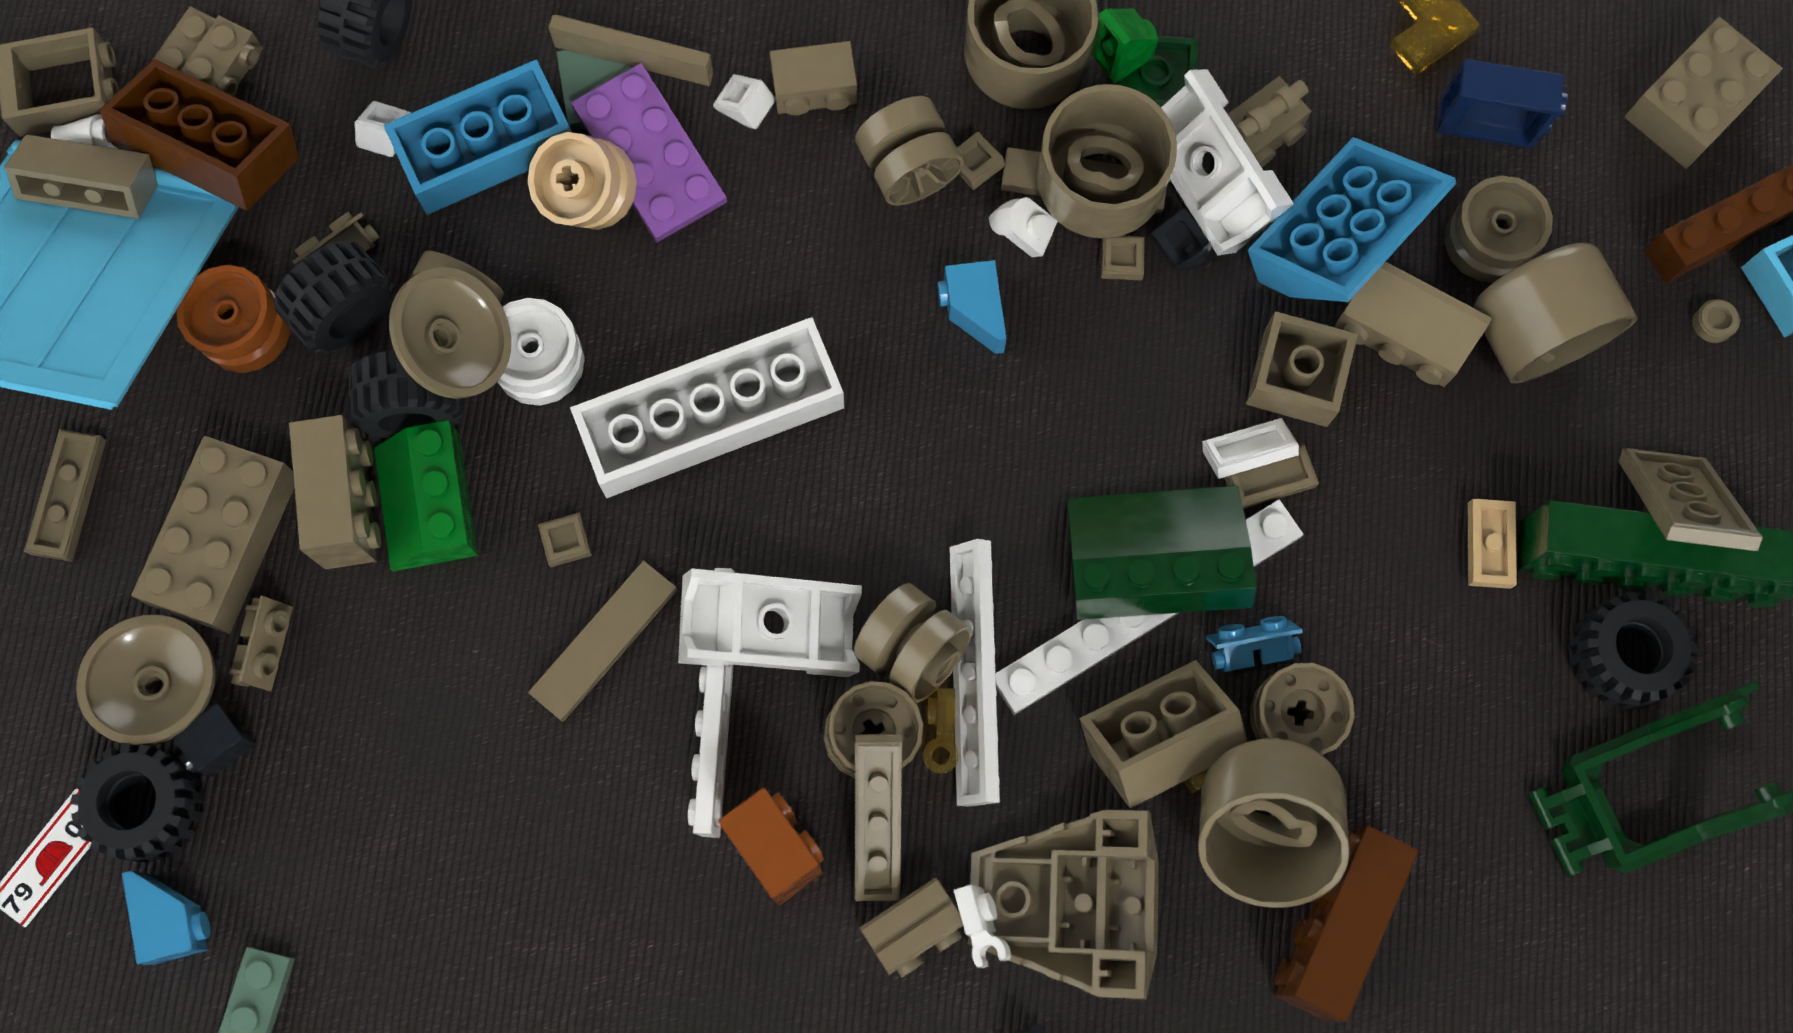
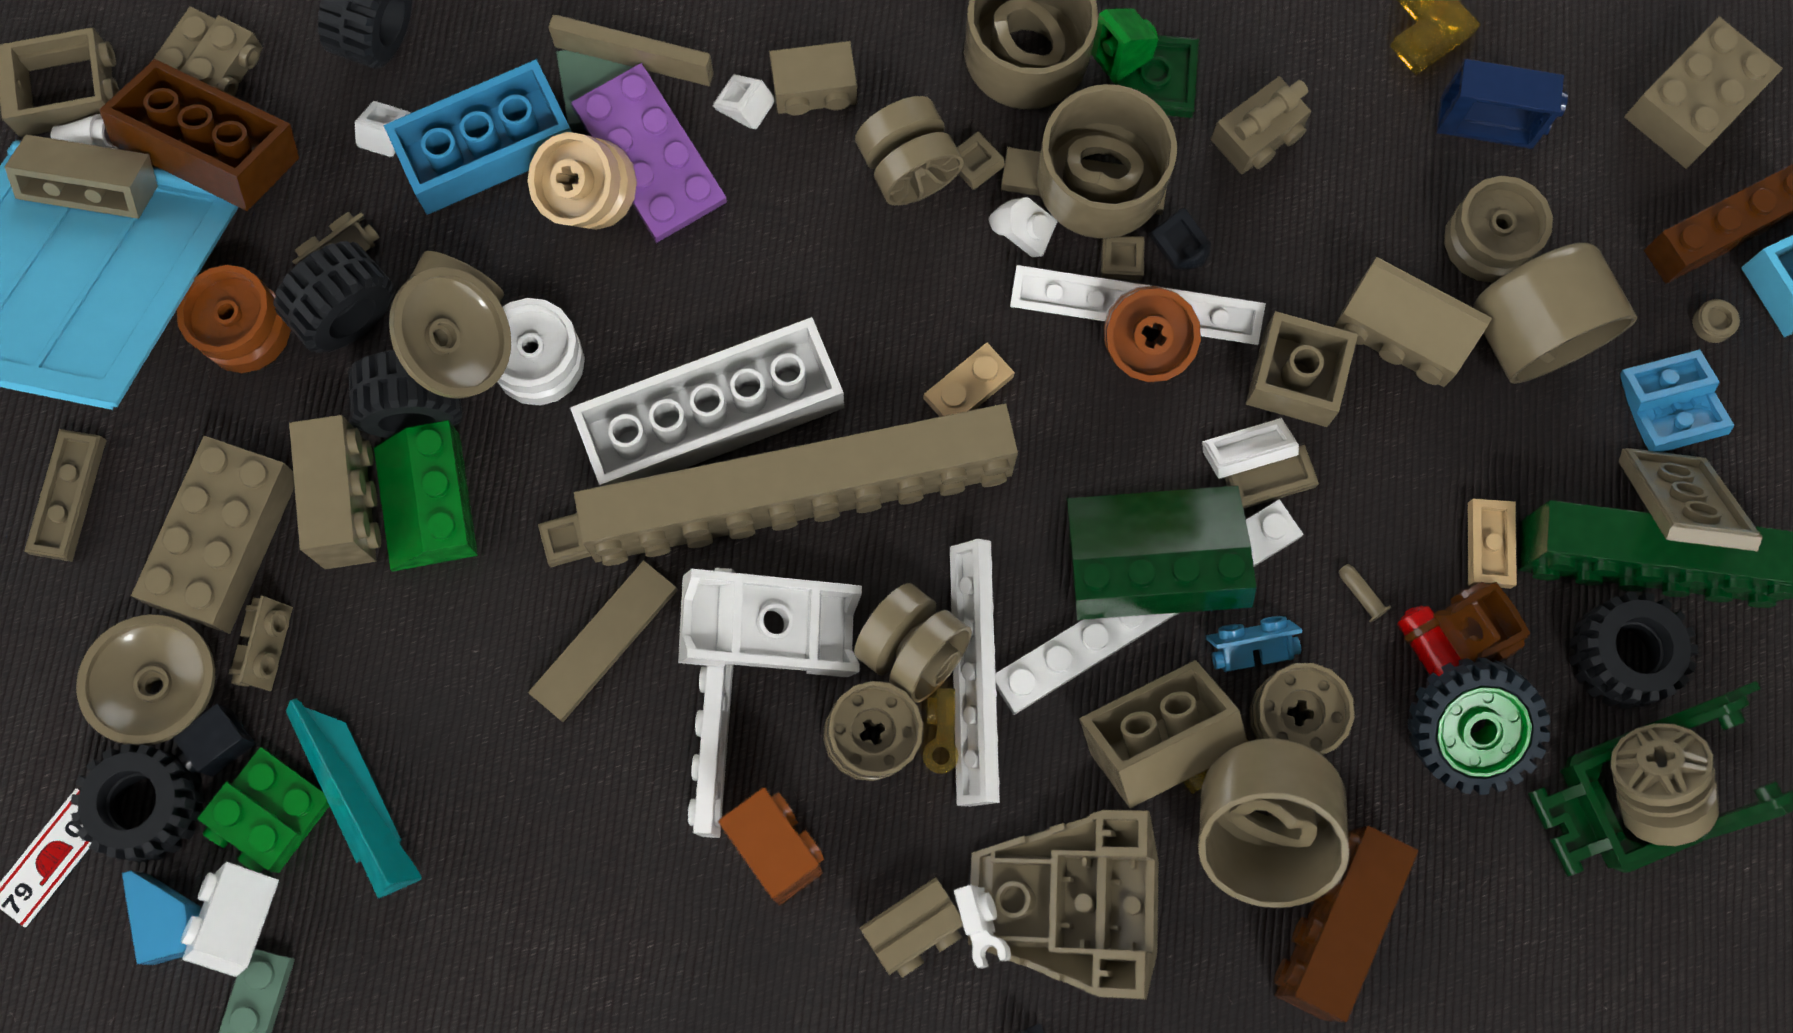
dark tan tile [855,735,902,901] -> none
dark azure slope [937,260,1007,354] -> none
white piece [1161,69,1294,256] -> none
dark azure slope [1248,137,1456,302] -> none
none -> white brick [181,862,279,977]
none -> green plate [198,747,329,873]
none -> teal wedge [286,699,422,899]
none -> dark tan brick [574,404,1018,566]
none -> tan plate [923,343,1015,417]
none -> white plate [1010,265,1266,345]
none -> dark orange wheel [1103,286,1201,382]
none -> dark tan piece [1339,564,1391,623]
none -> reddish brown piece [1397,582,1531,677]
none -> wheel [1408,658,1550,795]
none -> dark tan wheel [1611,724,1719,846]
none -> dark azure slope [1620,350,1734,452]

